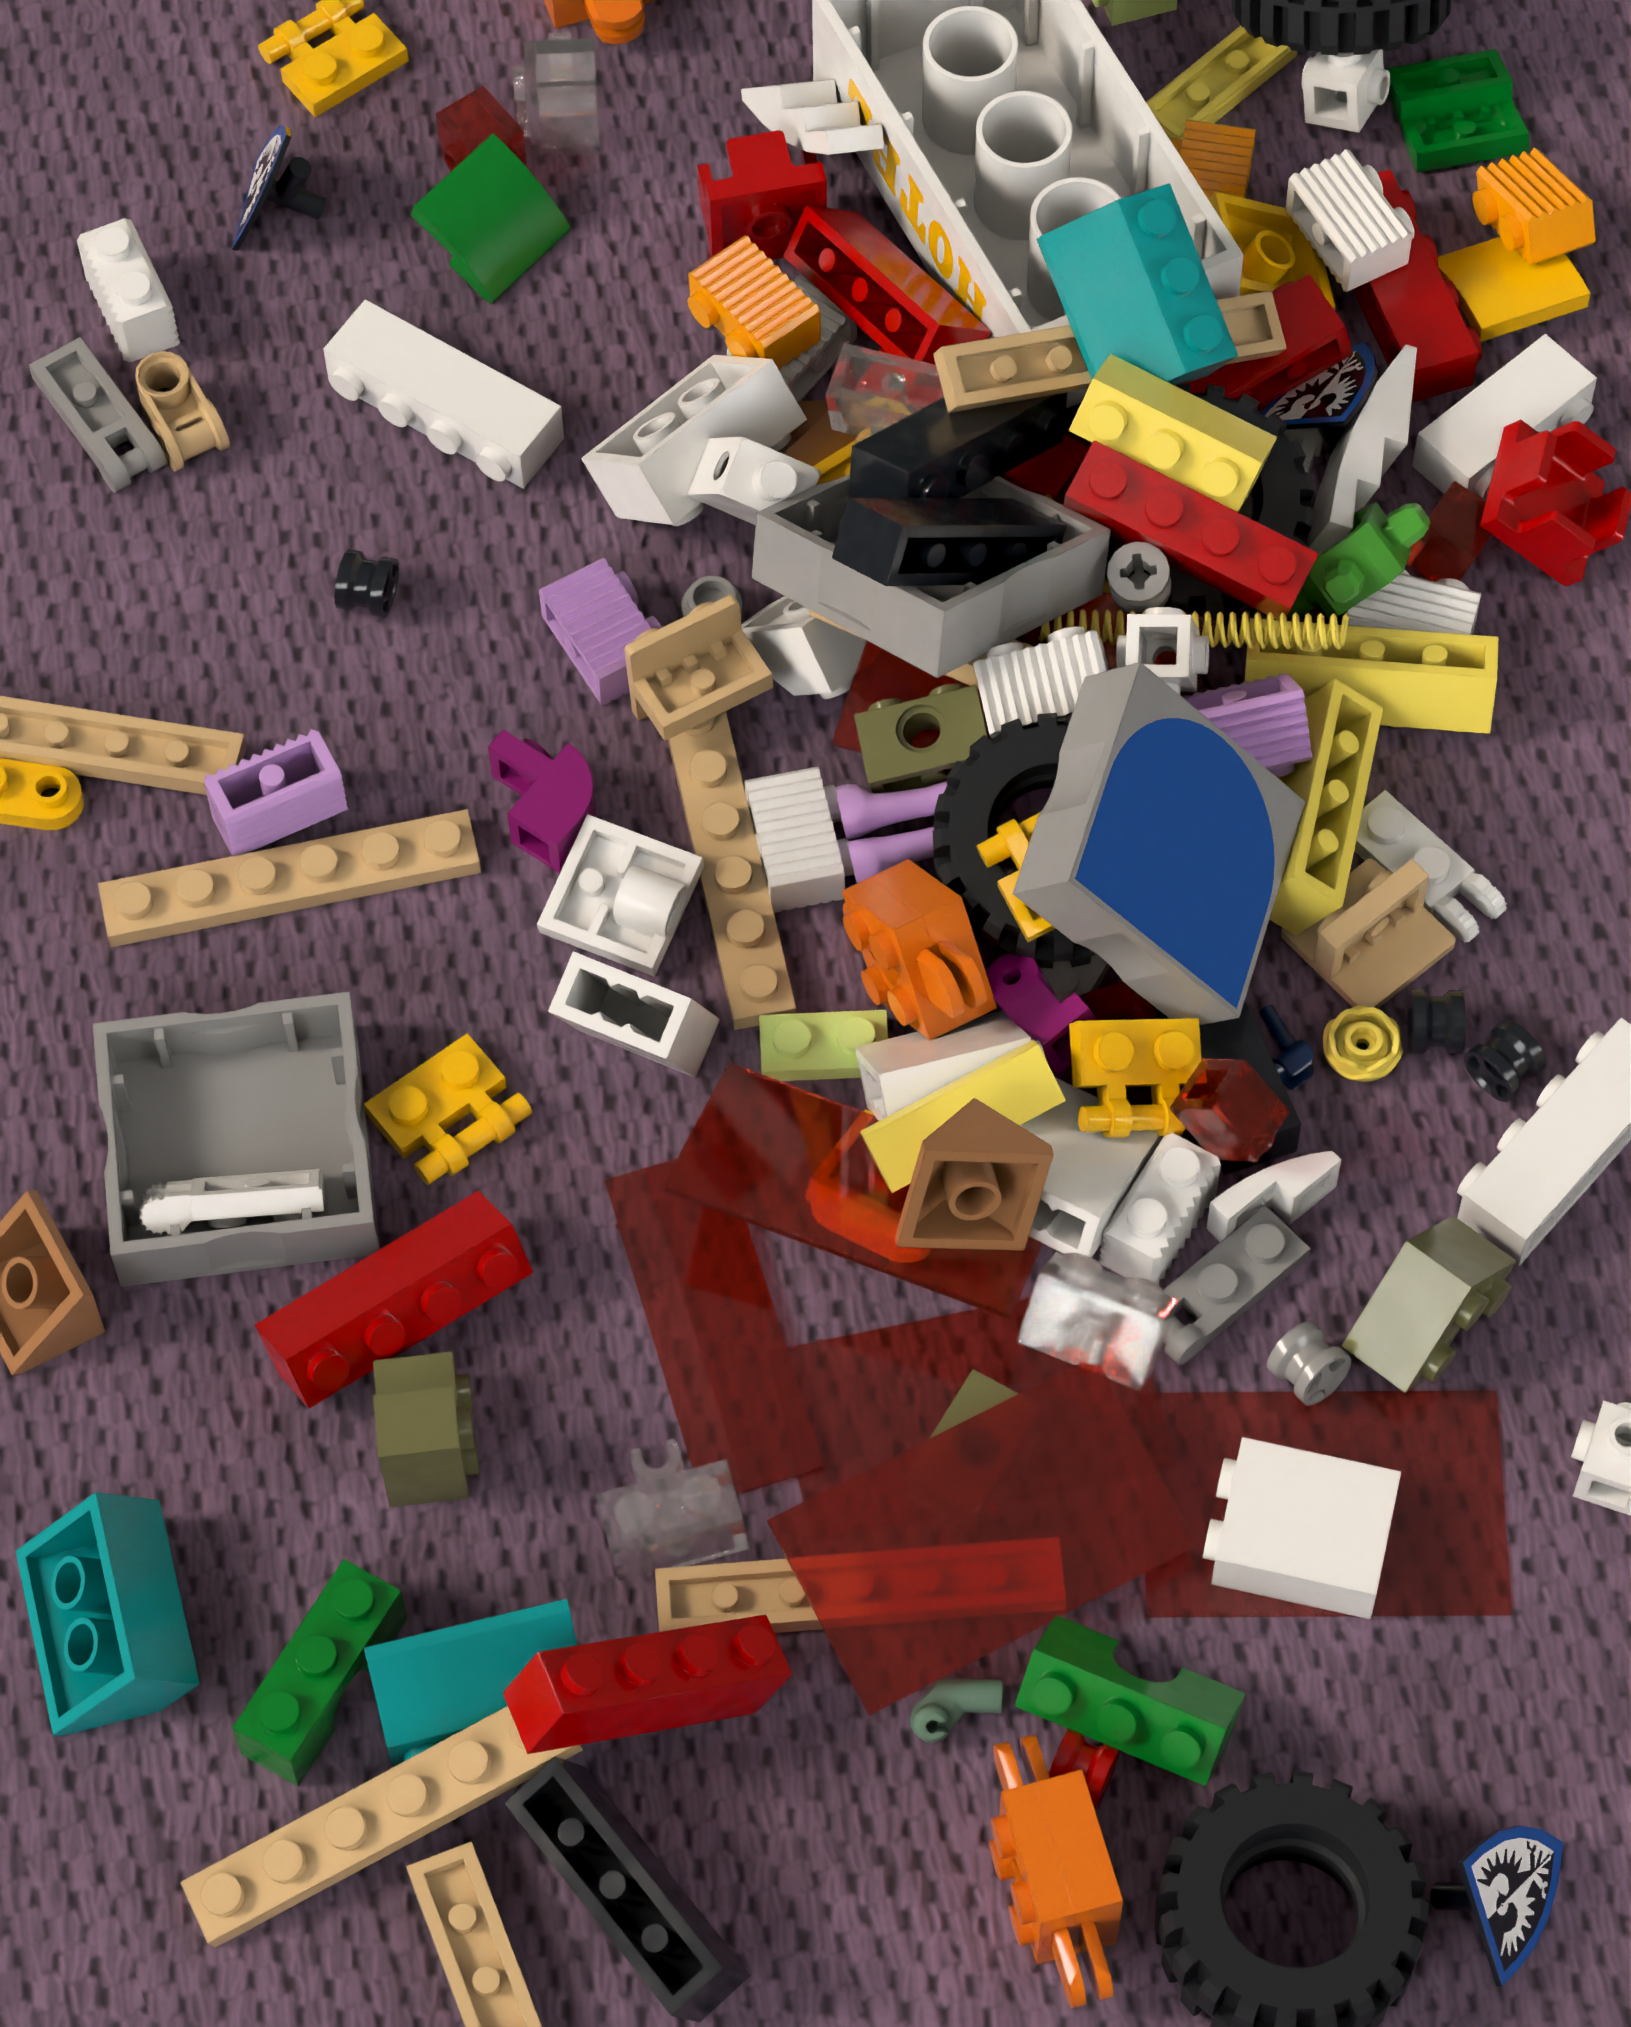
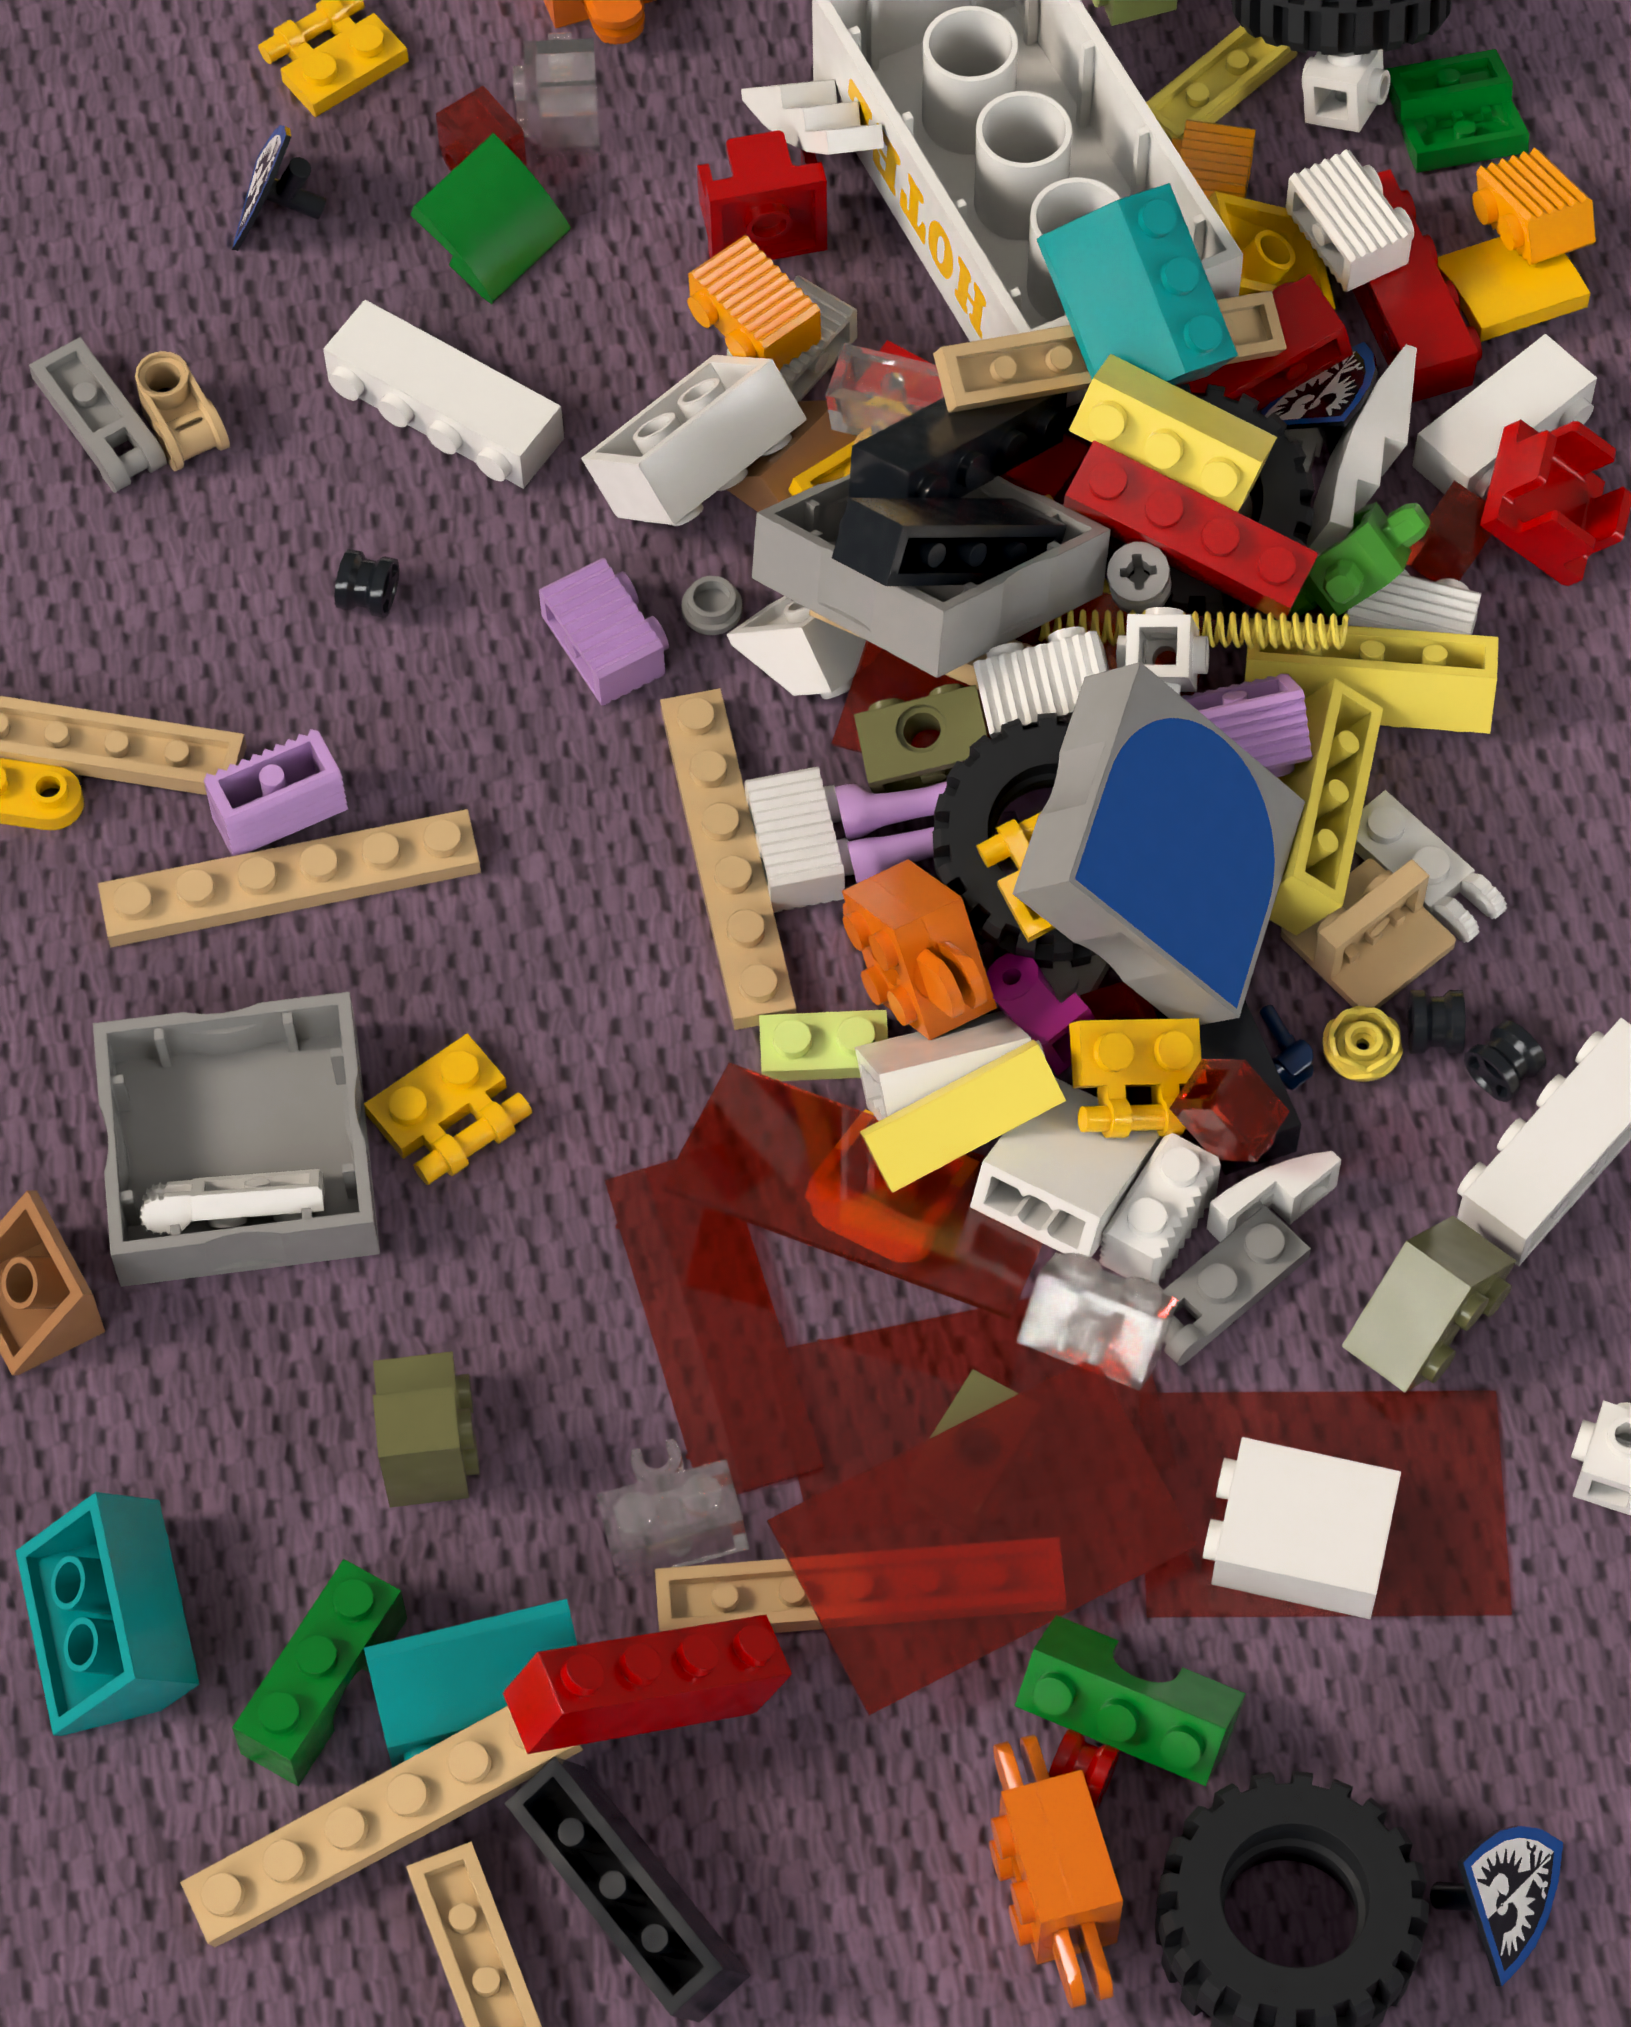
white brick [77,218,180,362] -> none
red brick [255,1190,533,1409] -> none
magenta brick [488,729,596,873] -> none
white plate [537,814,705,977] -> none
white brick [548,951,720,1077] -> none
tan bracket [624,594,773,741] -> none
white torso [686,436,821,525] -> none
red brick [783,205,992,380] -> none
medium nougat slope [895,1098,1054,1251] -> none
sand green arm [909,1677,1002,1743] -> none
light grey wheel [1267,1321,1352,1406] -> none

